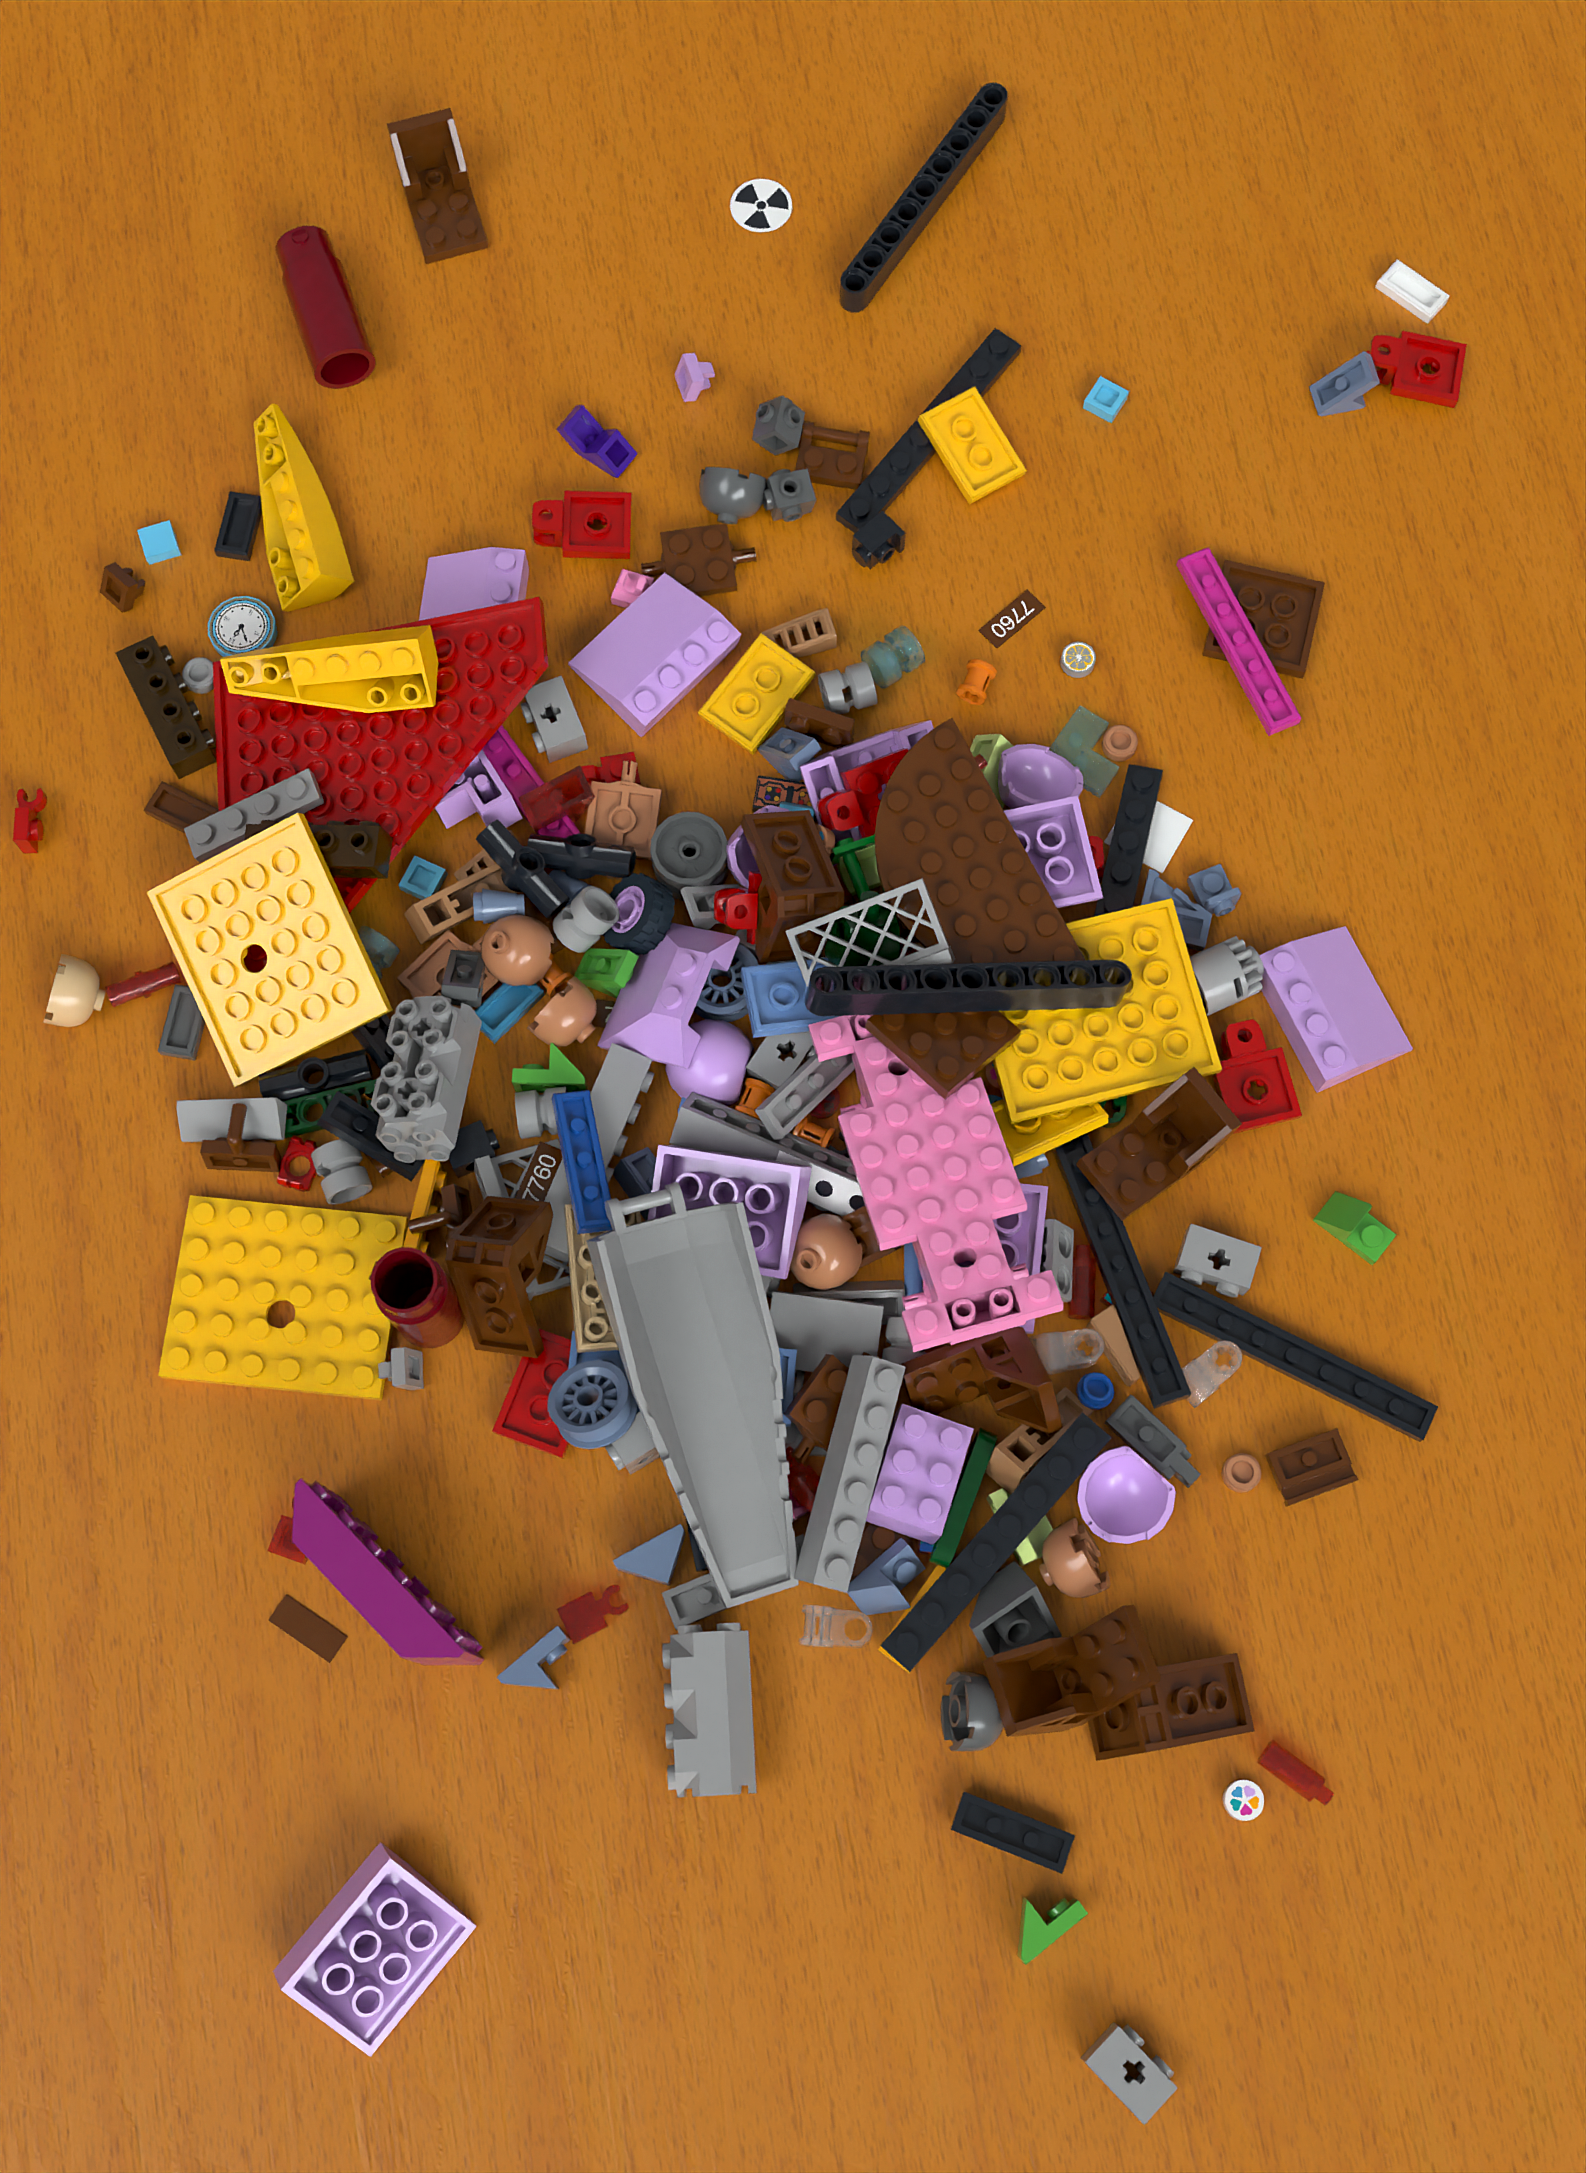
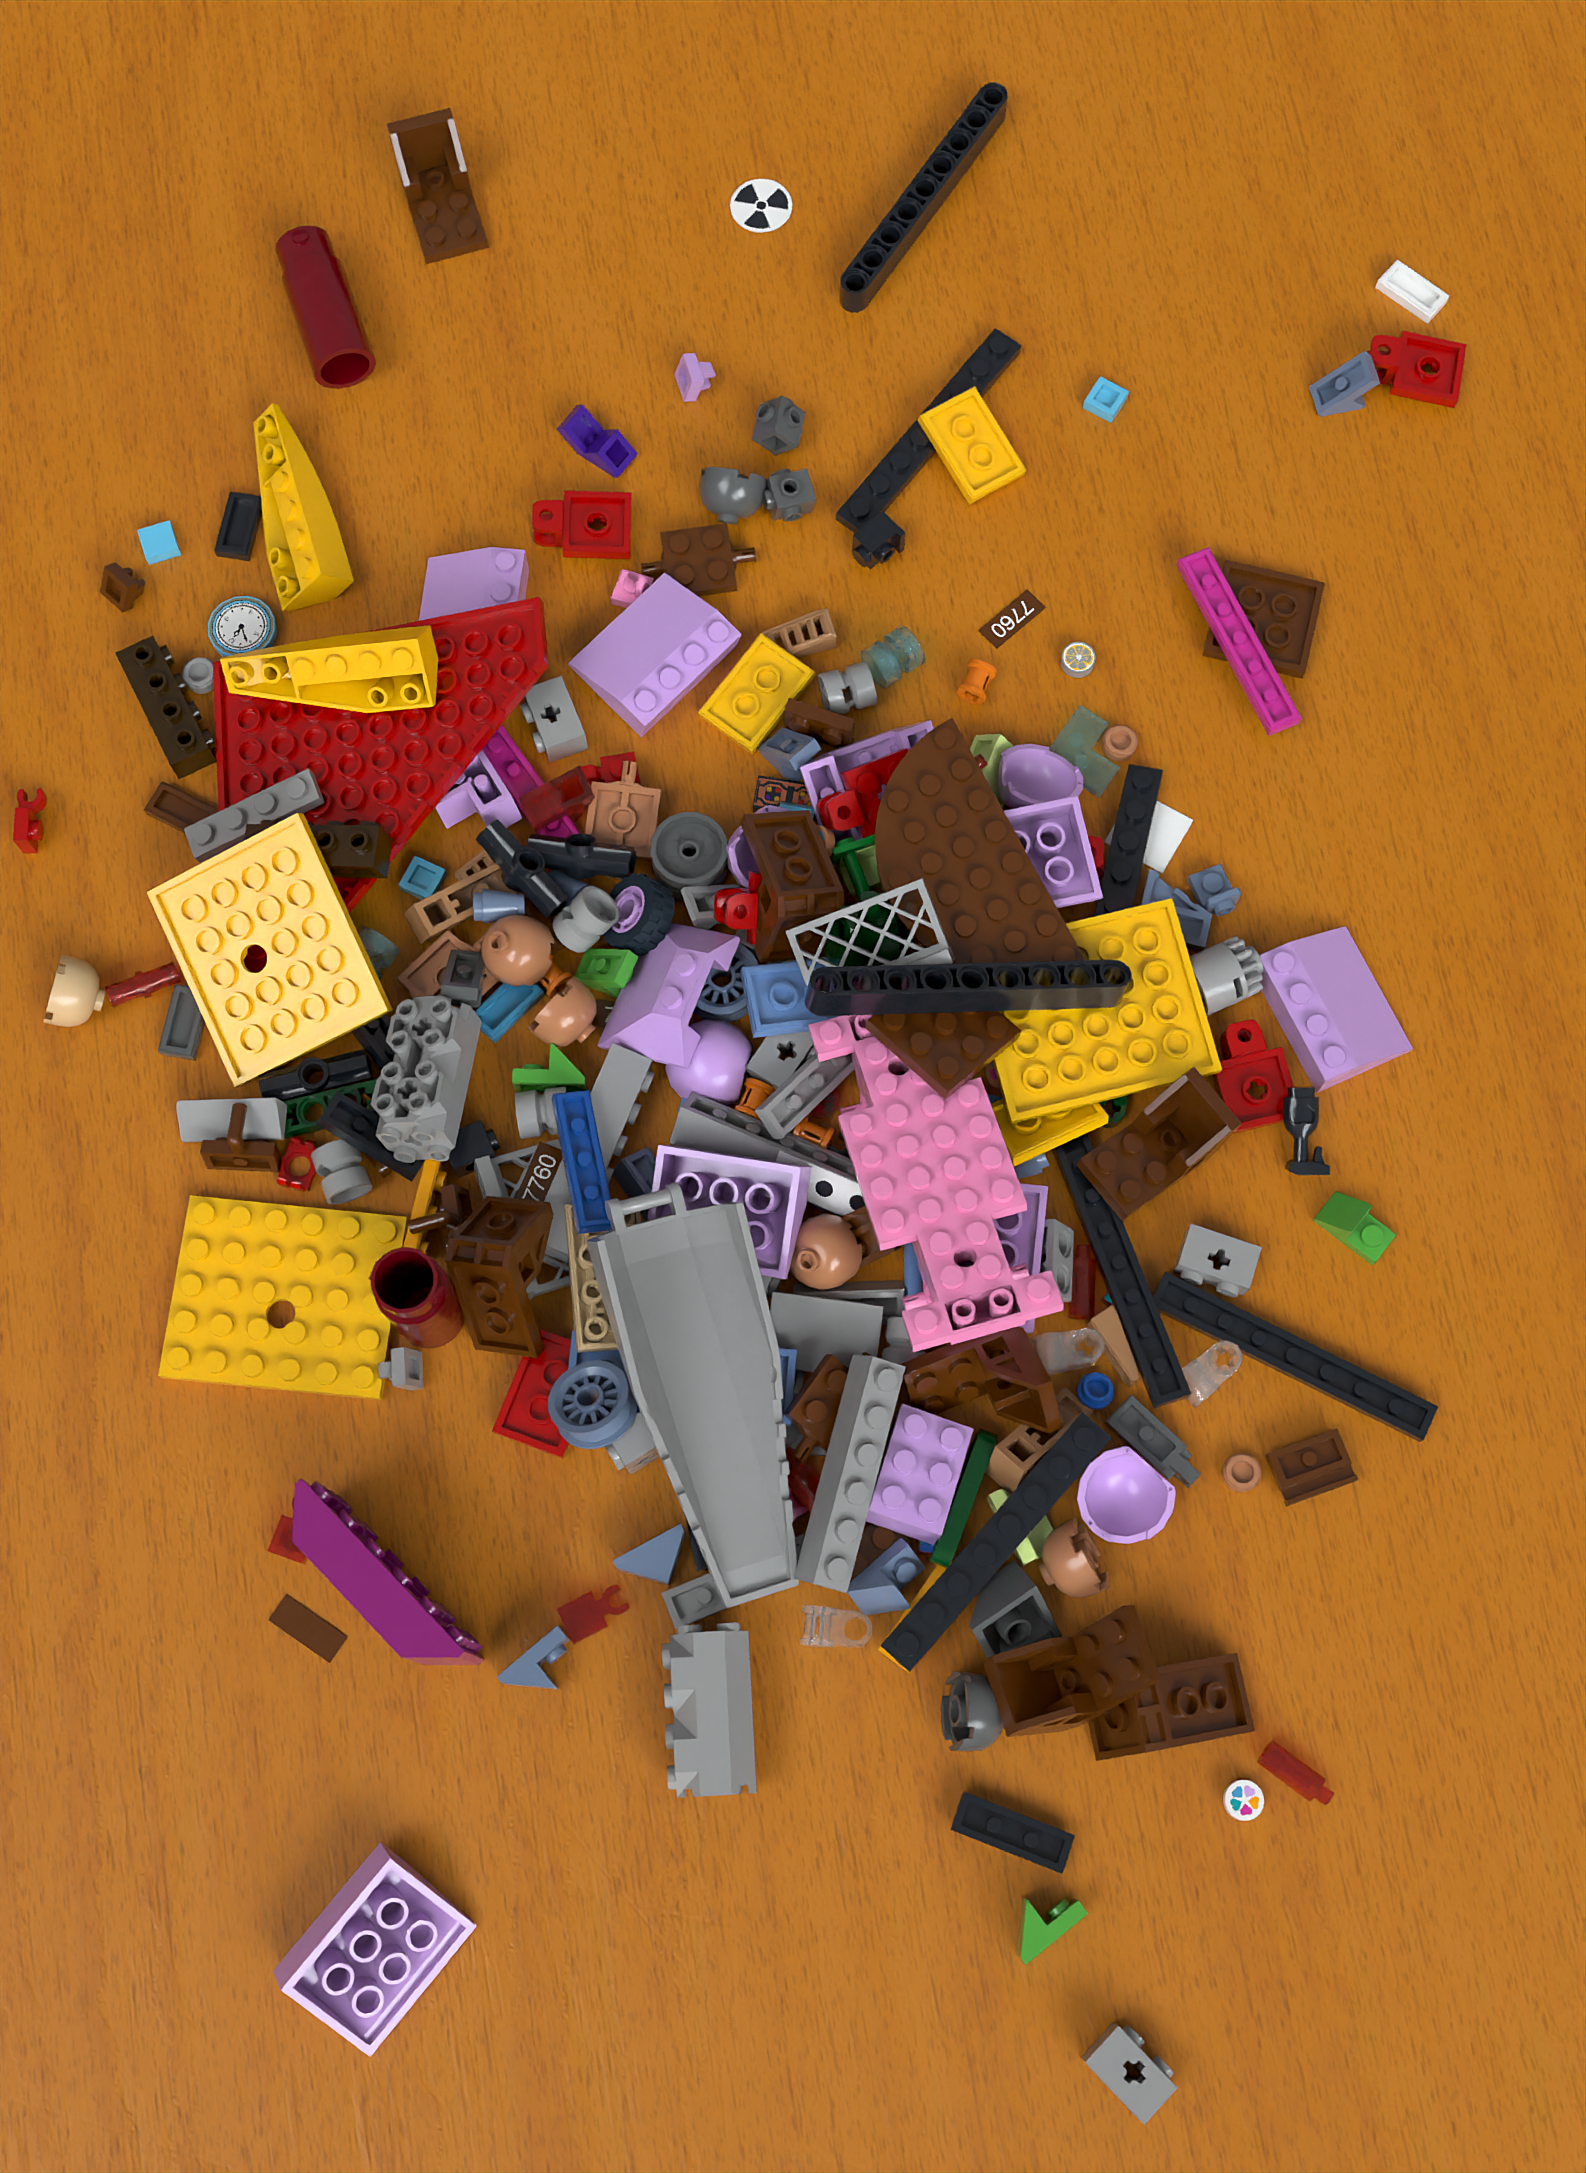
reddish brown plate [795,421,870,490] -> none
none -> black piece [1283,1087,1330,1175]

